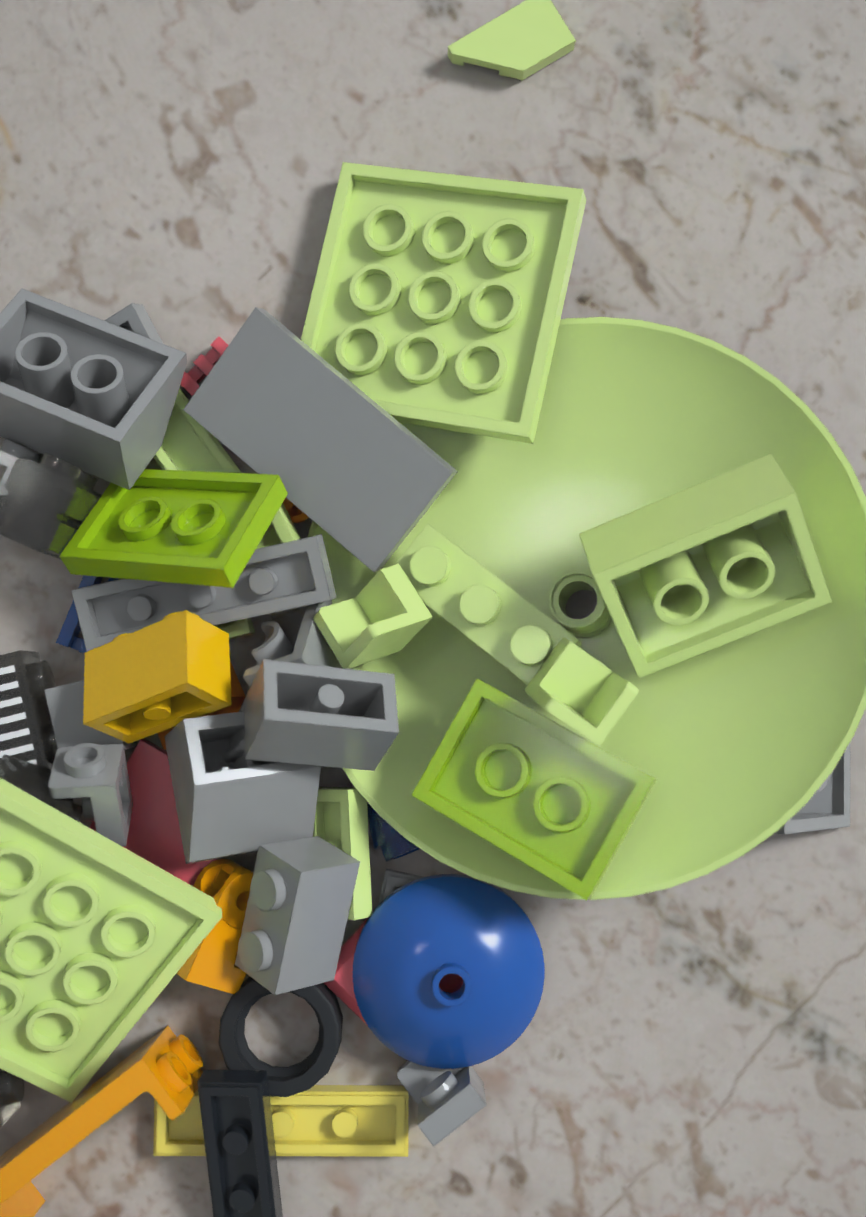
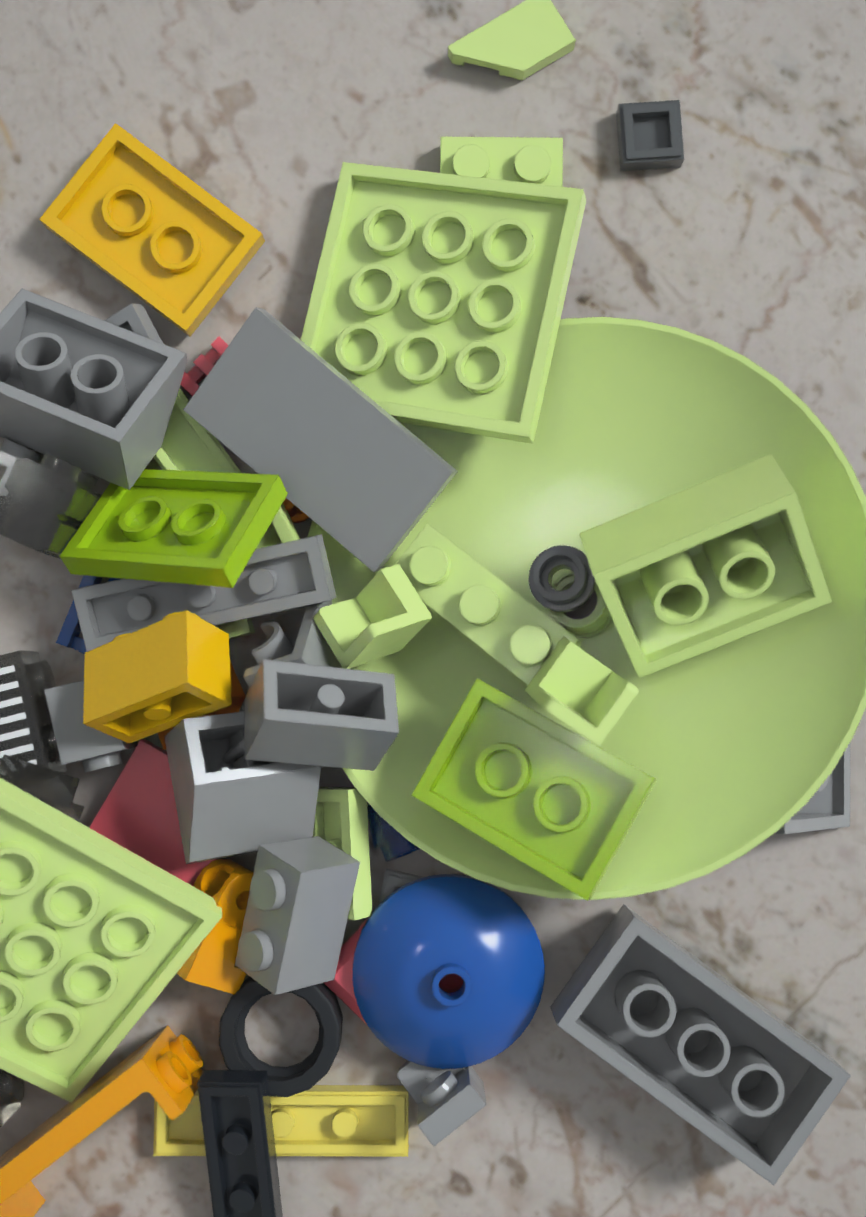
light grey bracket [48,743,133,846] -> none
none -> yellow plate [39,123,265,337]
none -> yellowish green plate [440,136,563,187]
none -> dark grey plate [529,545,596,612]
none -> light grey brick [550,904,851,1186]
none -> dark grey tile [616,100,684,171]

